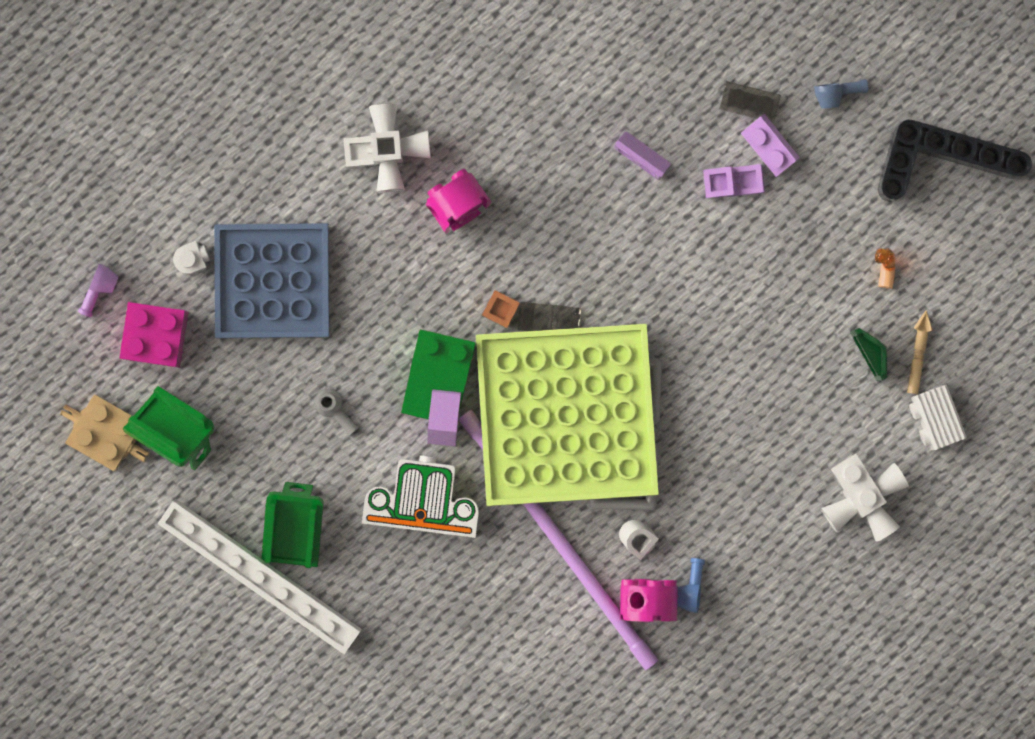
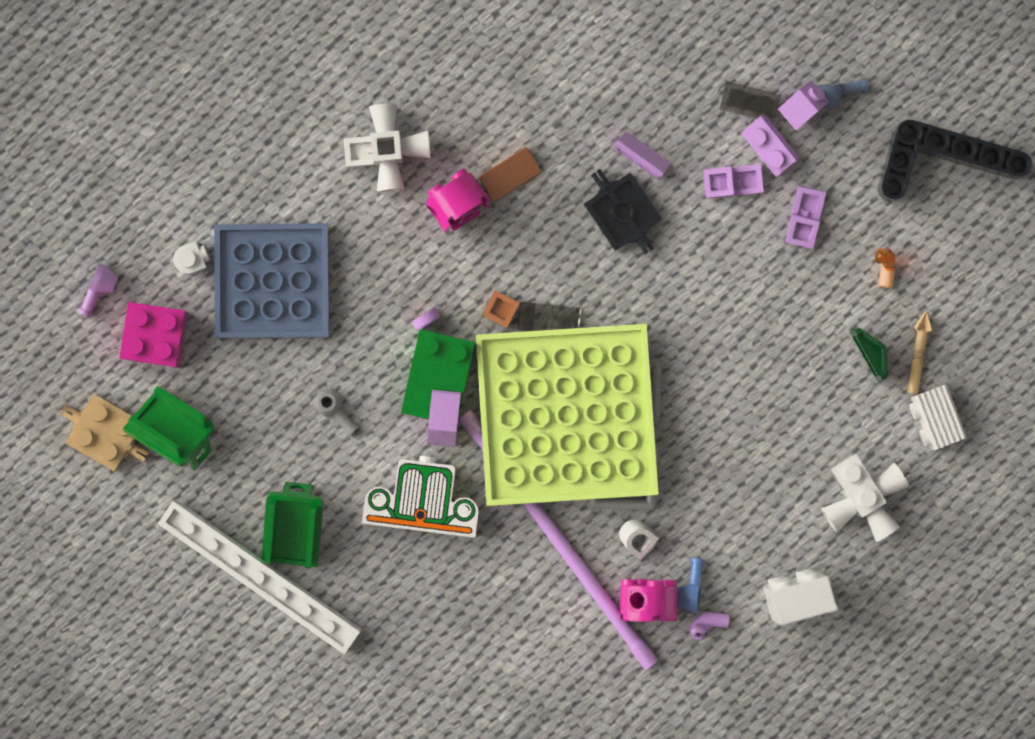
none -> lavender tile [411,307,440,330]
none -> nougat slope [479,147,541,202]
none -> black plate [583,169,662,255]
none -> lavender arm [689,611,729,640]
none -> white brick [763,568,837,625]
none -> lavender brick [778,80,830,130]
none -> lavender slope [785,185,826,249]

